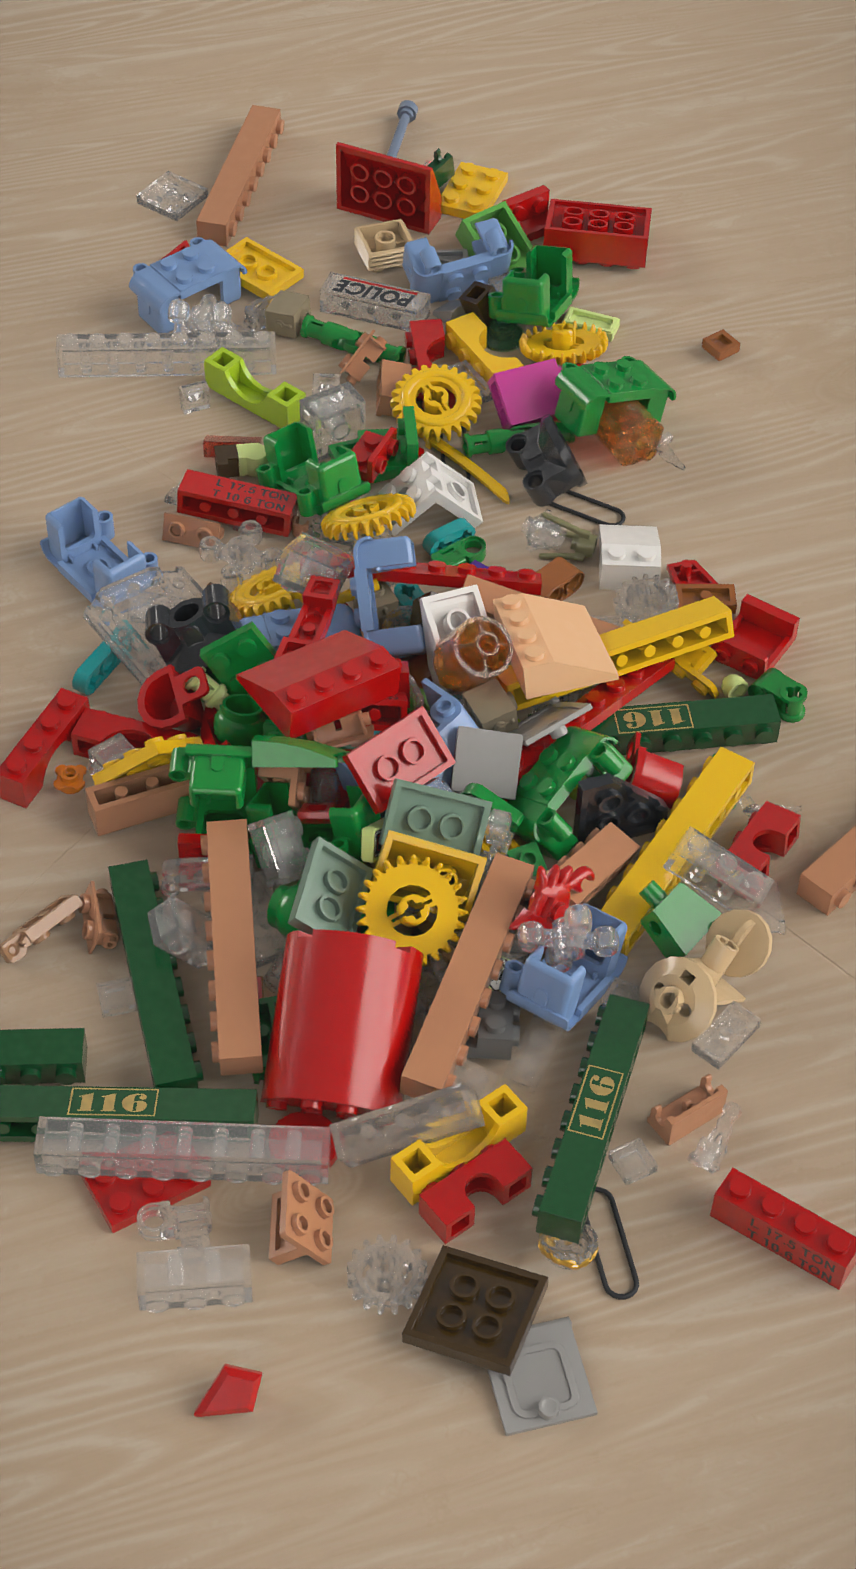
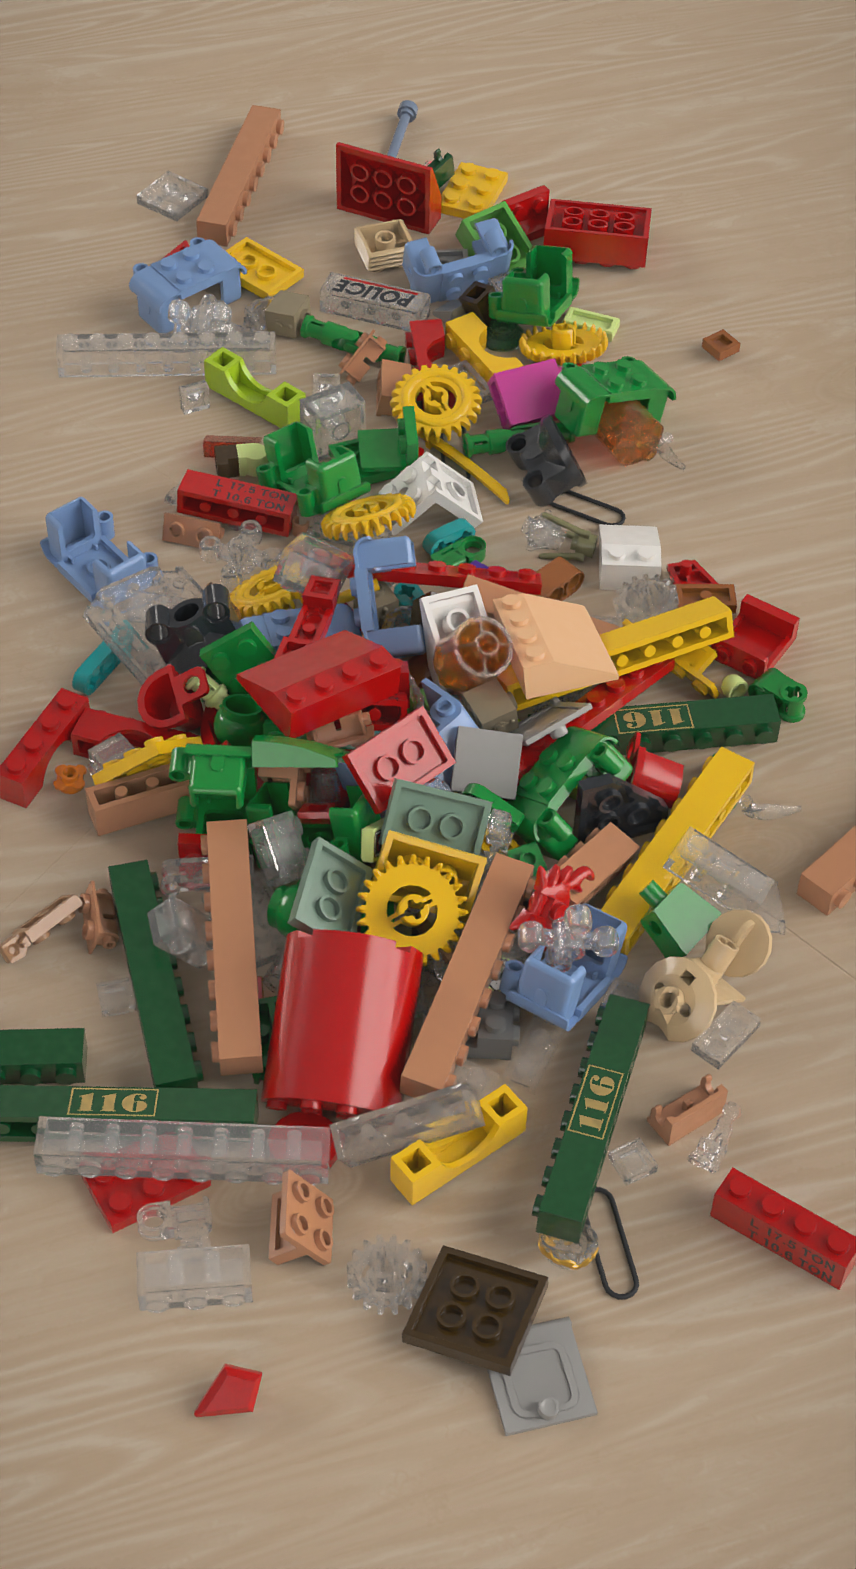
red bracket [352,427,400,483] -> none
red arch [419,1138,533,1245] -> none
red arch [716,801,801,898] -> none

